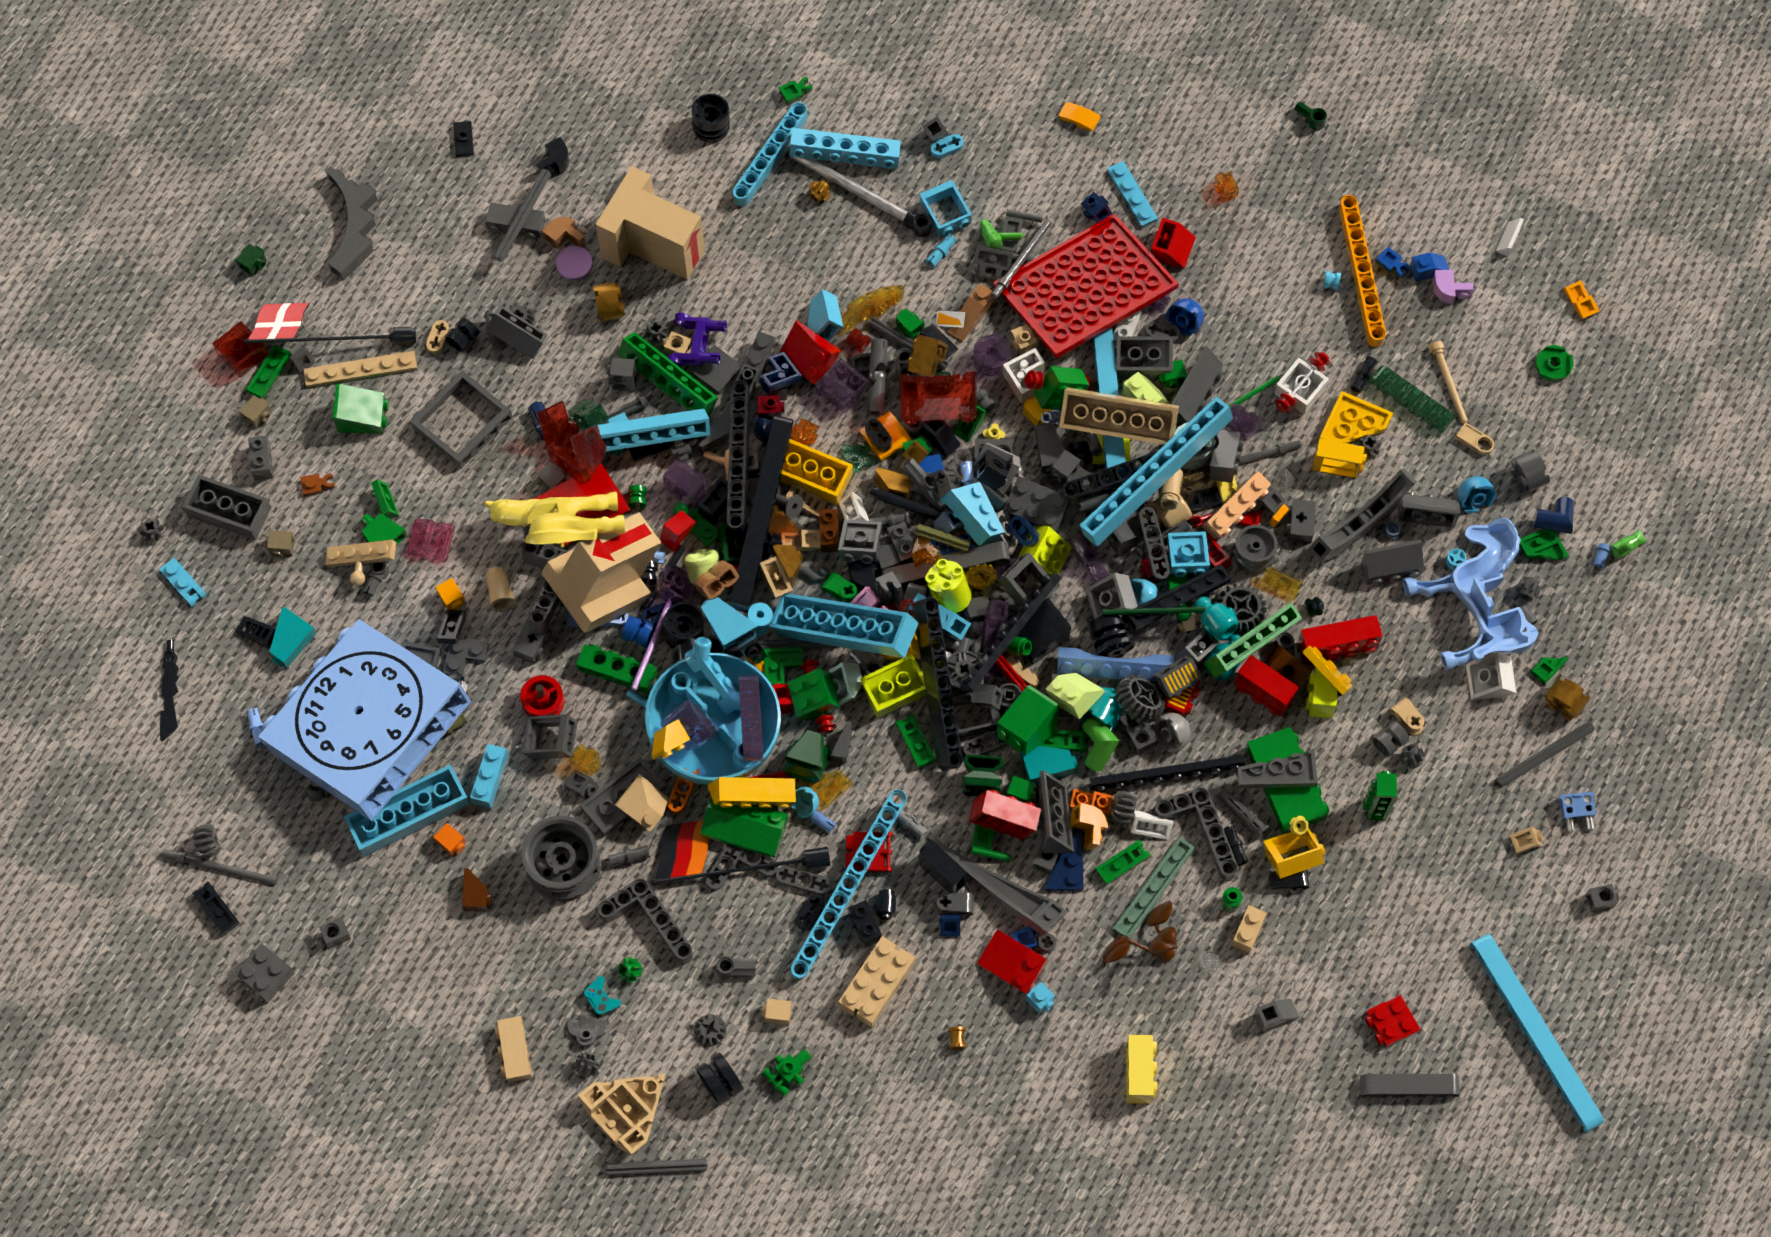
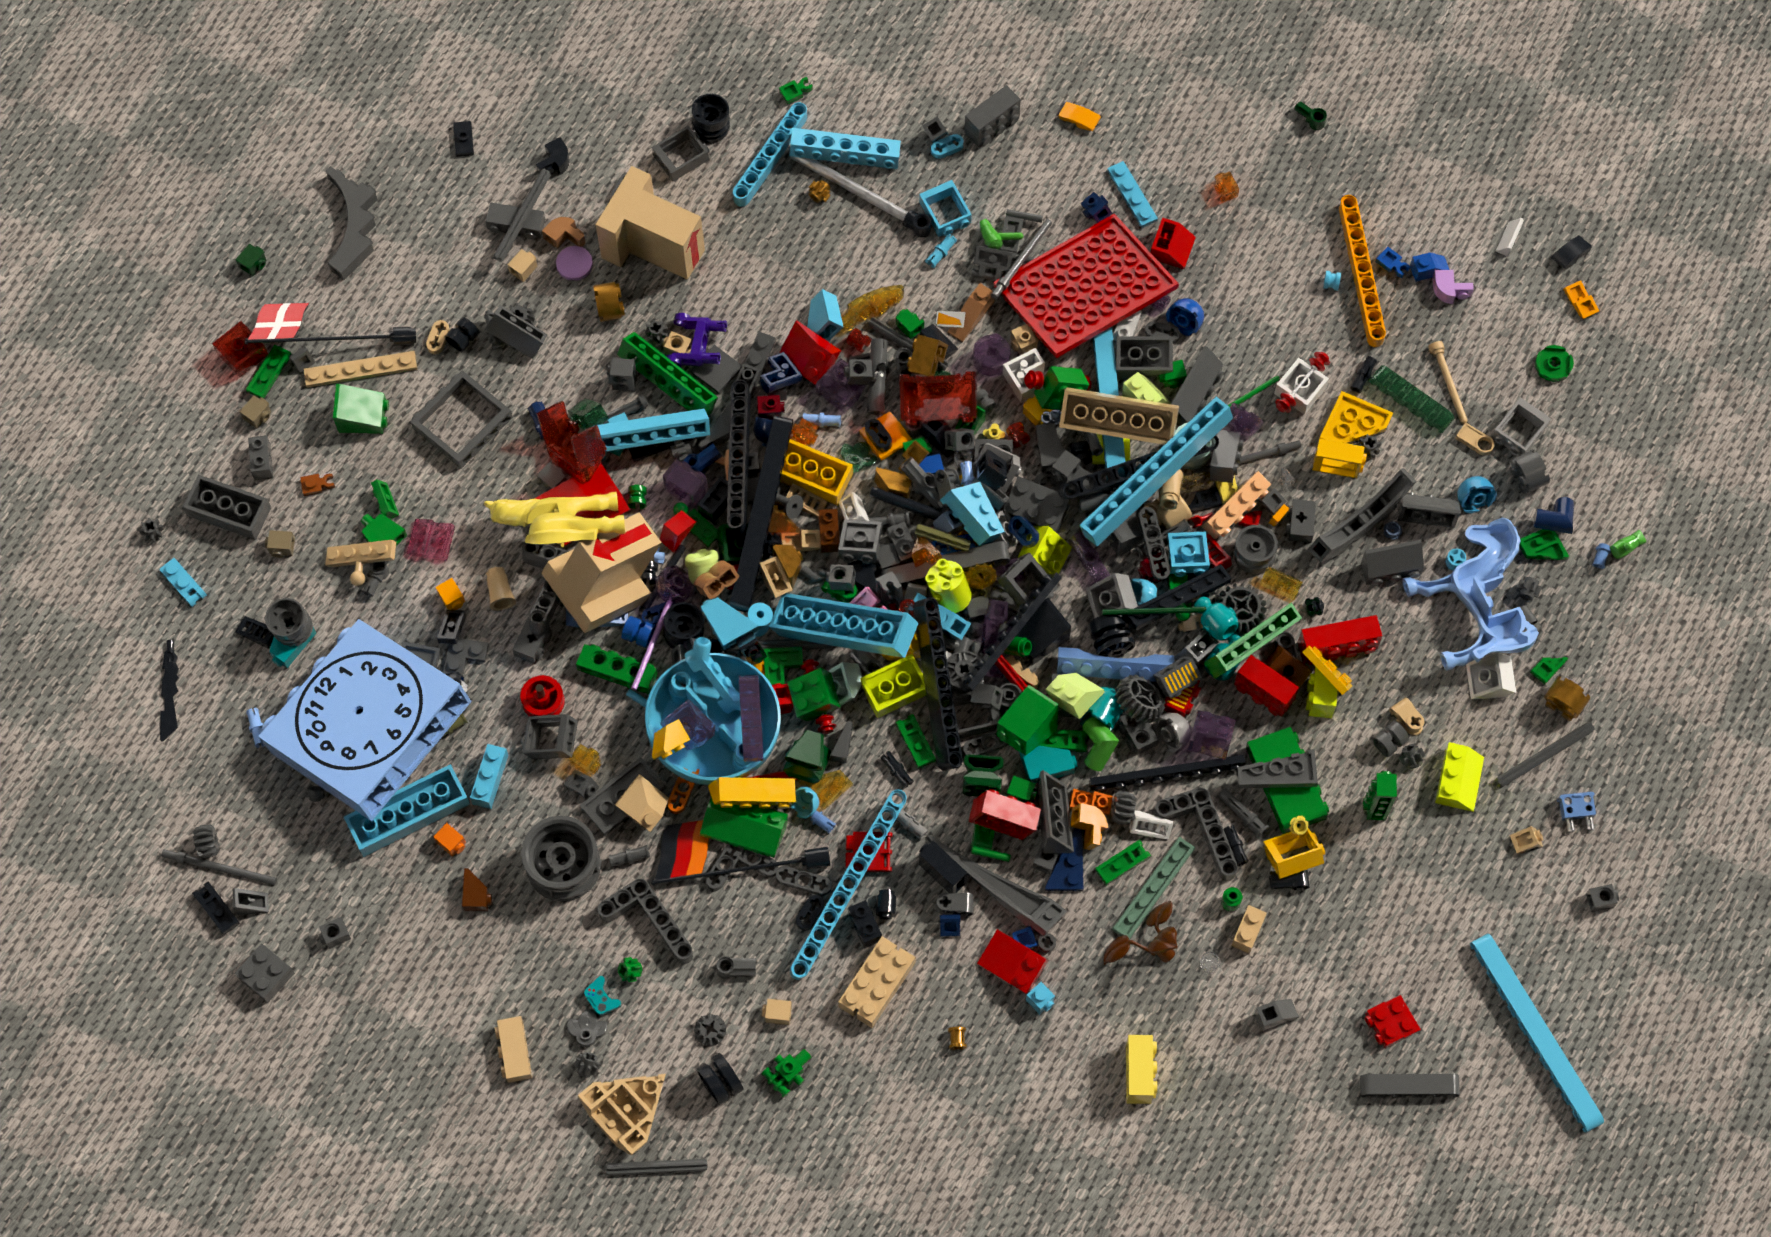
none -> dark grey slope [232,888,269,915]
none -> dark grey wheel [265,598,313,647]
none -> tan brick [507,249,537,282]
none -> dark grey window [652,126,710,182]
none -> dark blue piece [683,443,722,478]
none -> light blue pin [802,413,841,428]
none -> dark grey brick [826,564,856,591]
none -> dark grey brick [844,359,873,385]
none -> black pin [880,751,914,789]
none -> dark grey brick [945,428,975,451]
none -> dark grey brick [964,85,1021,147]
none -> clear red wheel [1006,422,1031,448]
none -> clear purple brick [1188,710,1236,760]
none -> neon yellow slope [1435,742,1484,812]
none -> light grey window [1492,397,1551,456]
none -> black slope [1551,235,1592,269]

